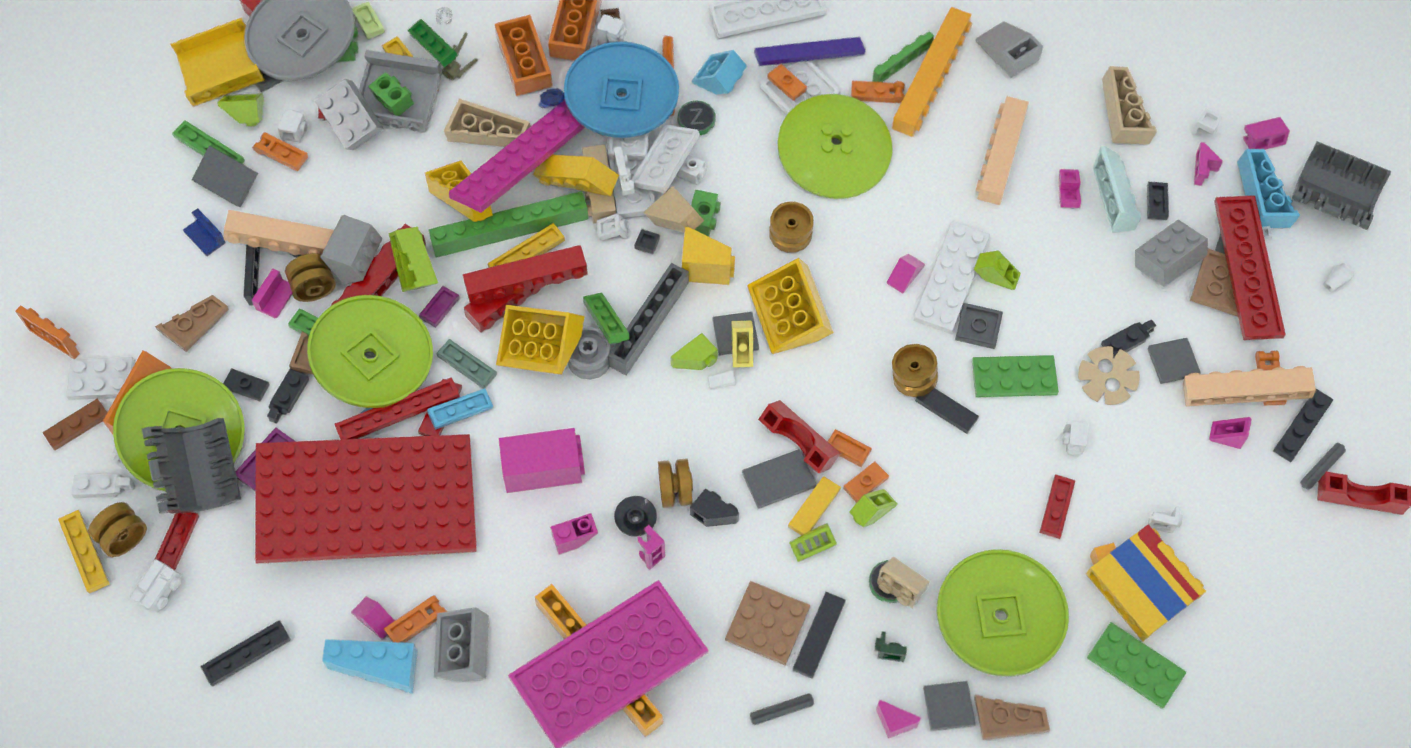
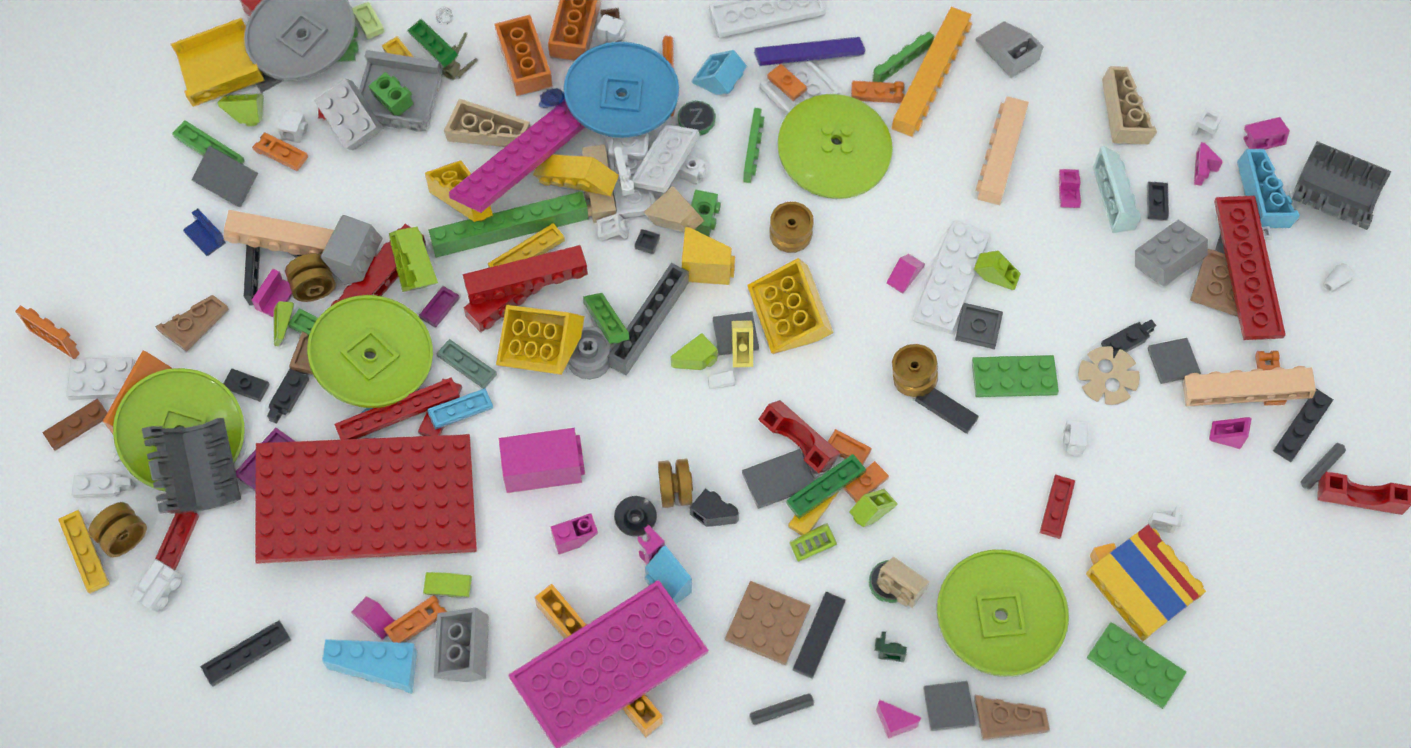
none -> lime slope [274,301,294,346]
none -> lime slope [423,572,472,598]
none -> medium azure slope [644,545,692,604]
none -> bright green plate [743,108,765,183]
none -> green plate [786,454,866,519]

